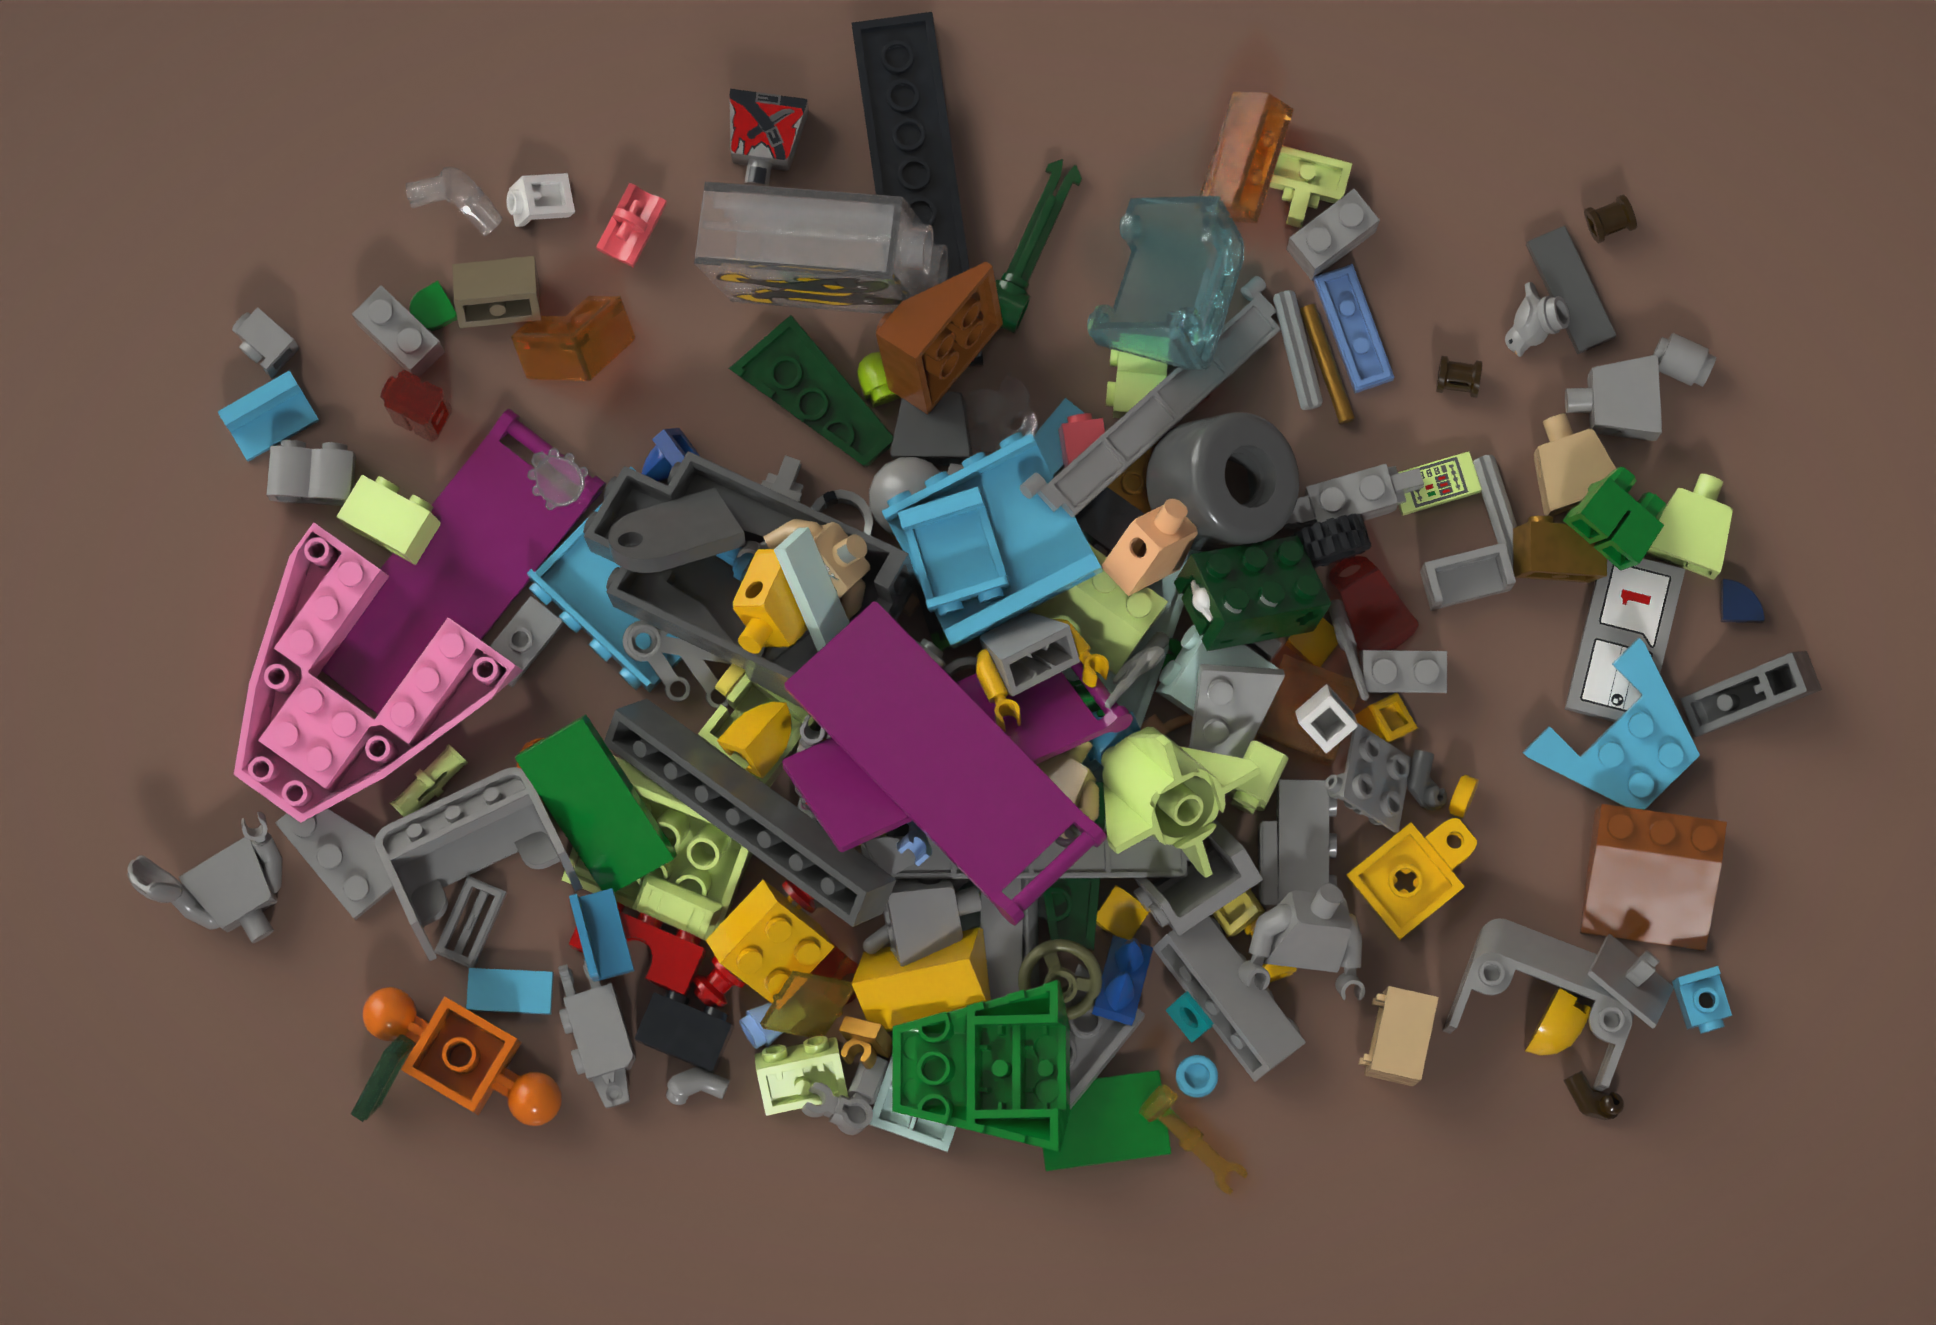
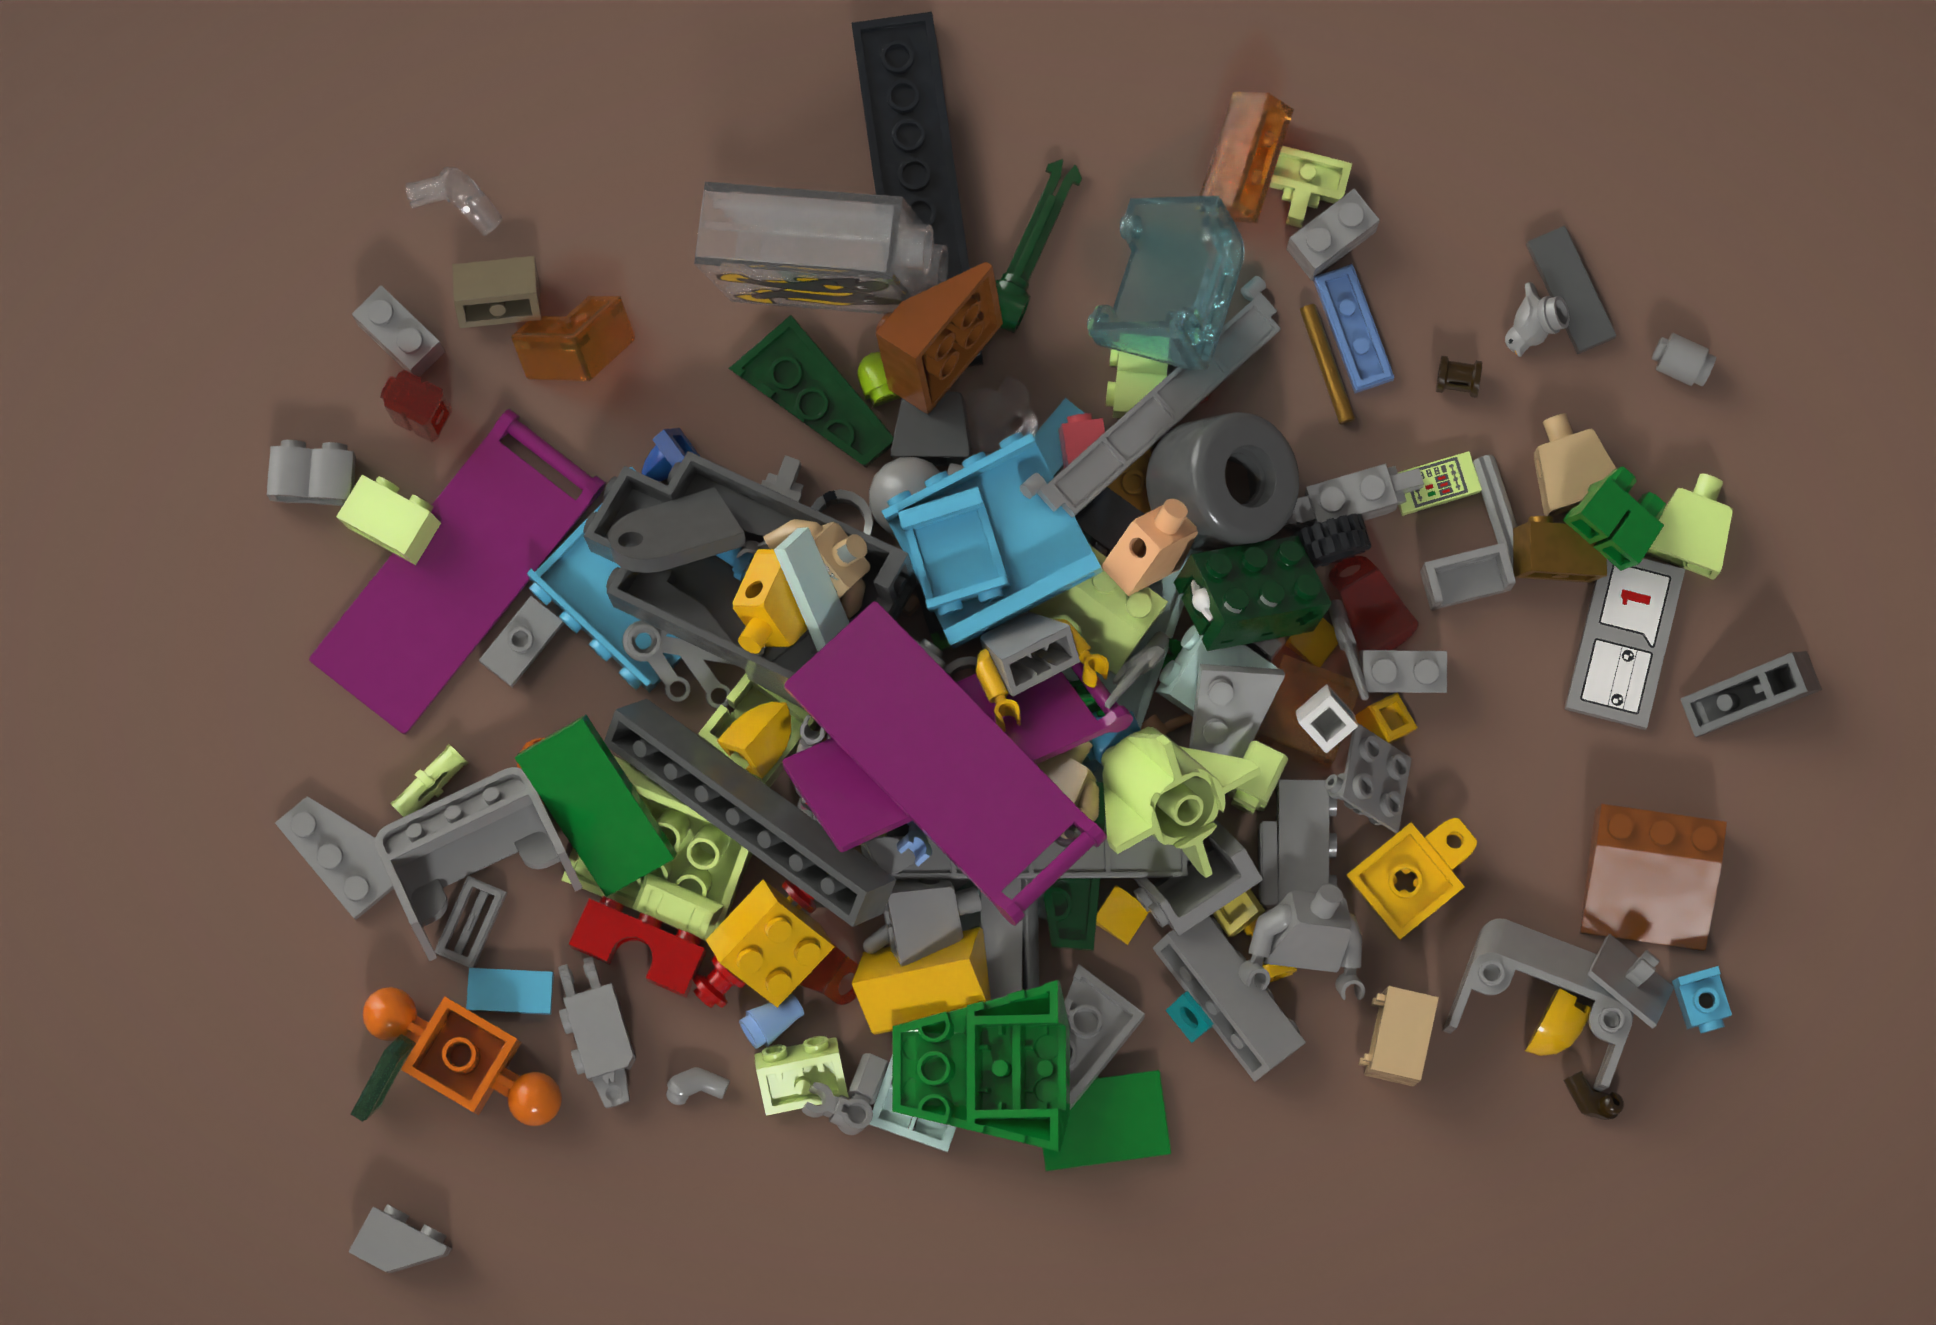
light grey torso [127,812,282,943] -> none
medium azure panel [218,370,319,462] -> none
light grey brick [232,307,300,378] -> none
bright pink piece [234,522,523,823] -> none
green tile [409,281,457,331] -> none
white bracket [506,173,575,227] -> none
clear piece [527,448,588,510] -> none
dark azure panel [569,888,635,982] -> none
coral hips [596,183,667,268] -> none
black brick [634,989,734,1074] -> none
light yellow tile [715,664,746,697] -> none
torso [729,88,809,189] -> none
clear yellow piece [760,971,854,1037] -> none
pearl gold tile [839,1016,893,1069] -> none
olive piece [1018,939,1102,1021] -> none
blue tile [1091,936,1153,1026] -> none
clear yellow piece [1139,1084,1248,1194] -> none
medium azure tile [1175,1055,1218,1098] -> none
light grey axle [1273,290,1323,410] -> none
dark grey arm [1407,750,1448,811] -> none
yellow tile [1448,775,1479,818] -> none
medium azure wing [1522,638,1700,810] -> none
light grey torso [1565,355,1662,441] -> none
dark brown bush [1584,195,1637,244] -> none
dark blue tile [1721,579,1765,623] -> none
none -> light grey slope [348,1204,452,1273]

